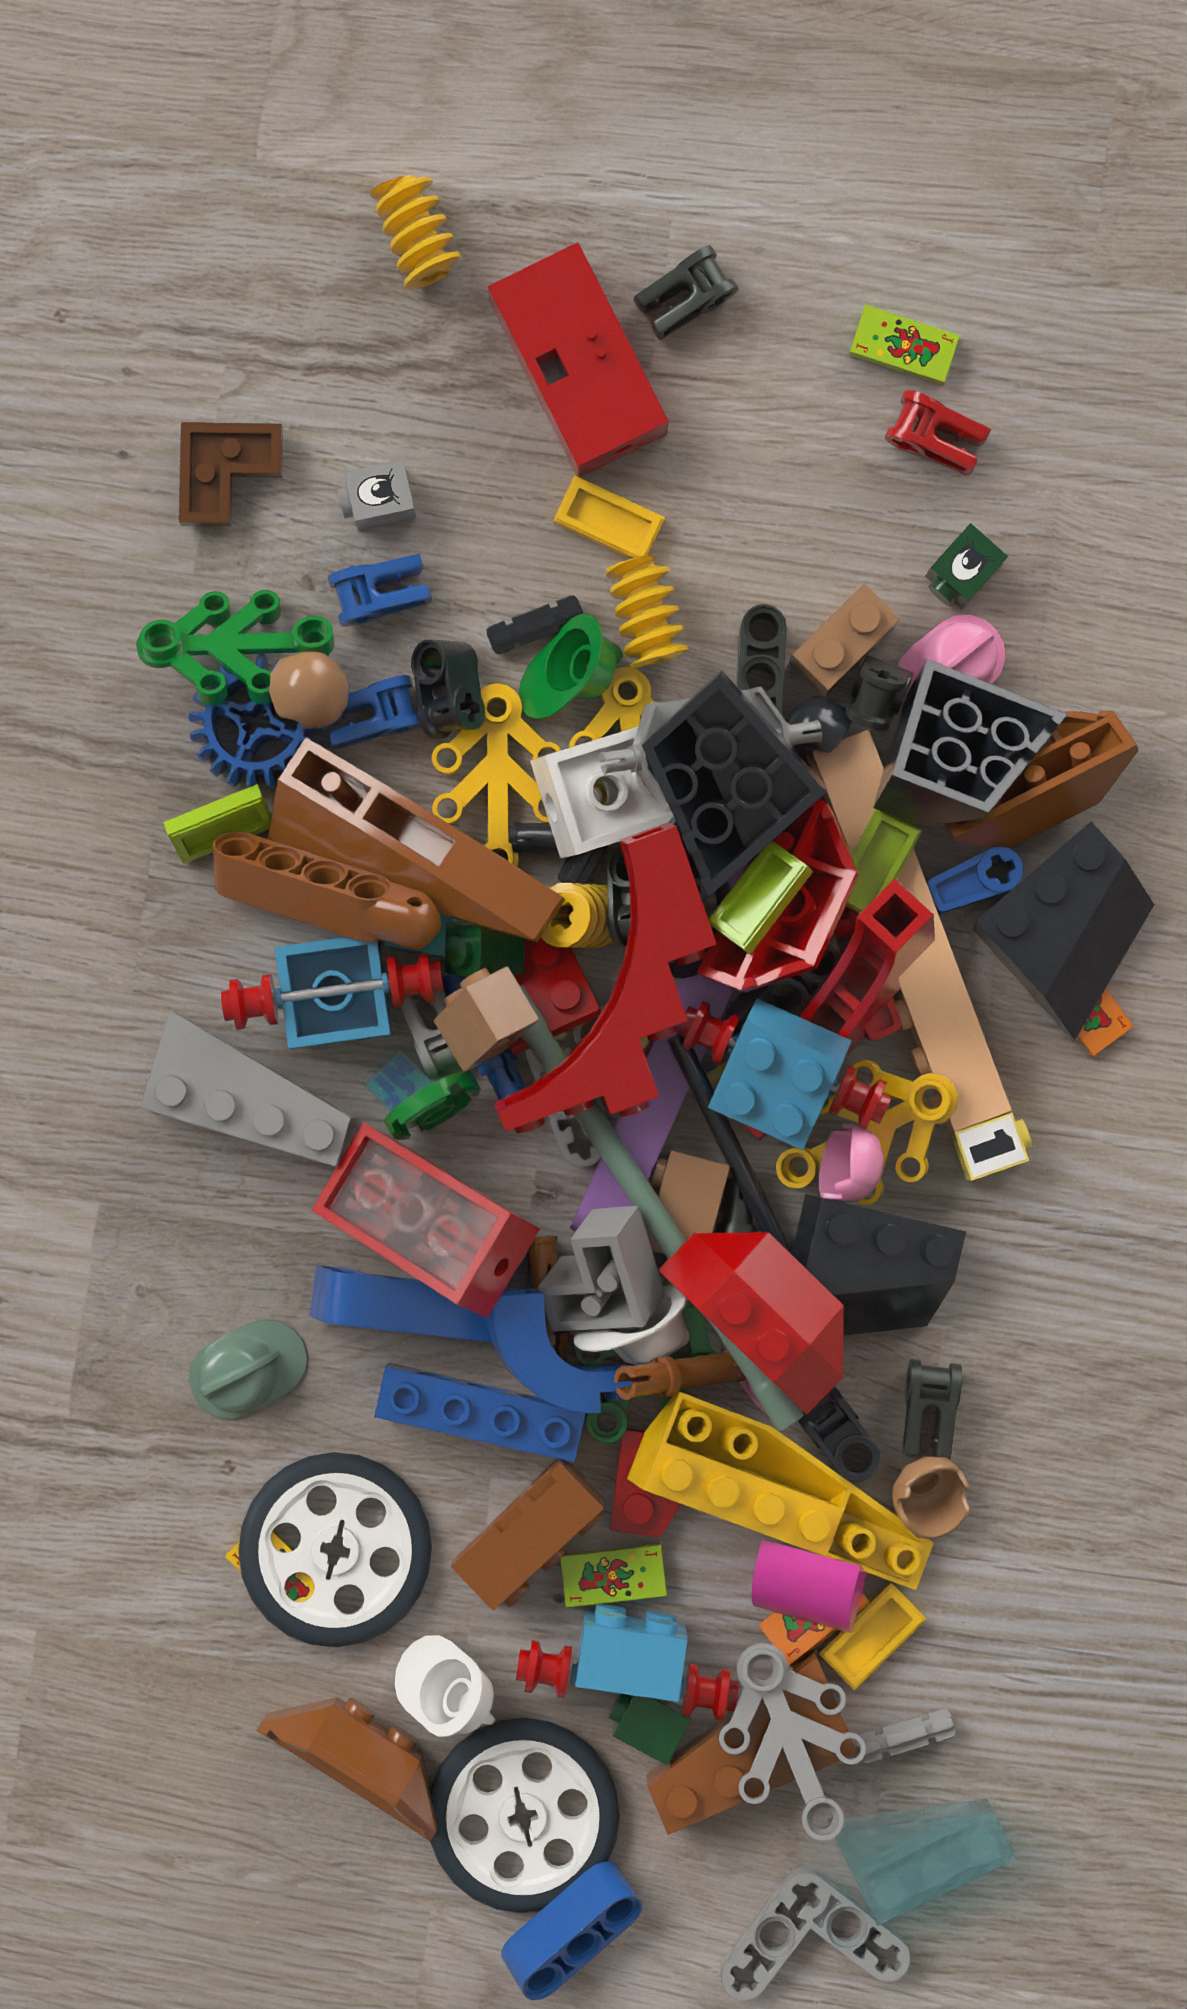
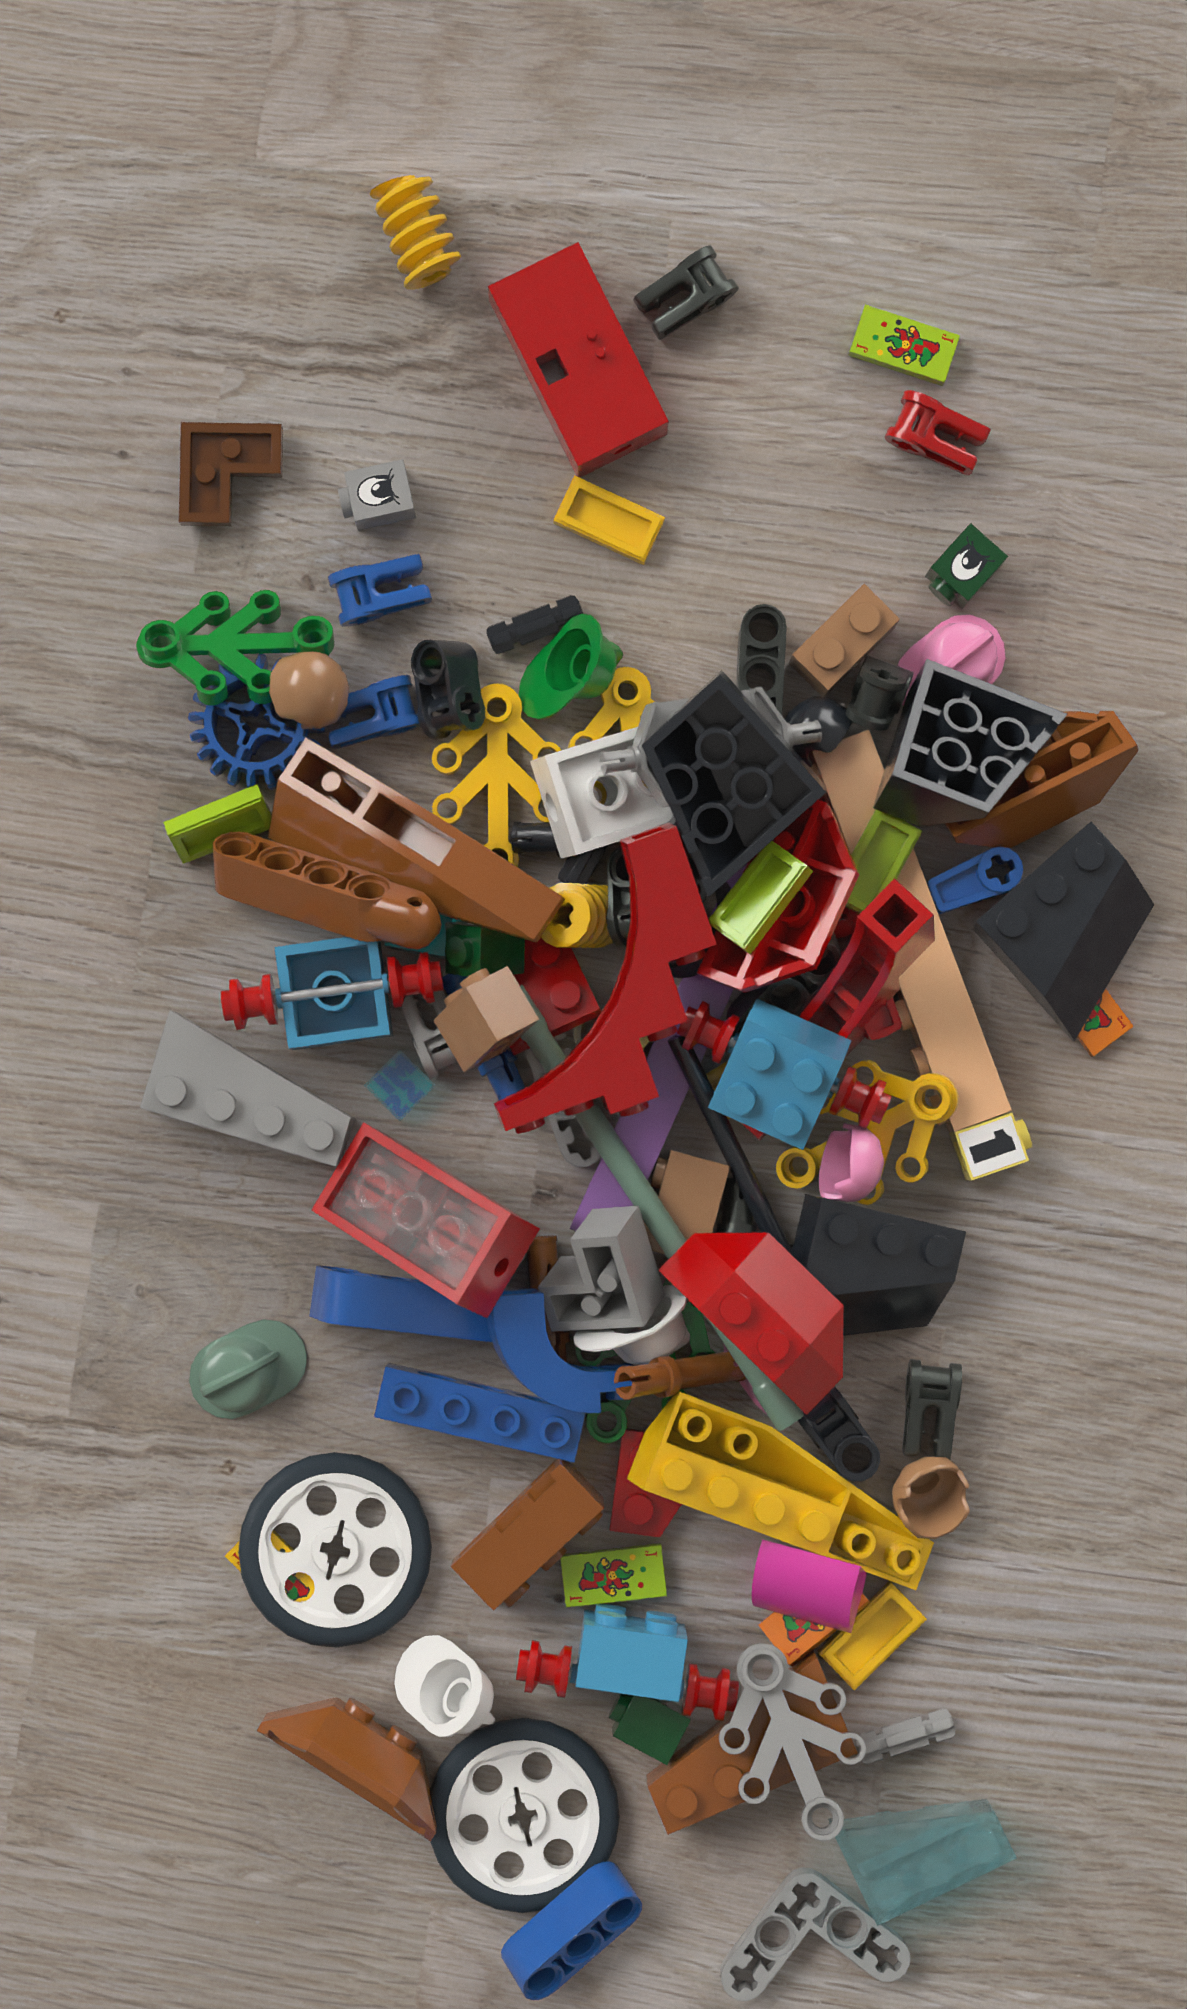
green tile [384,1071,481,1140] -> none
yellow piece [605,556,688,668] -> none

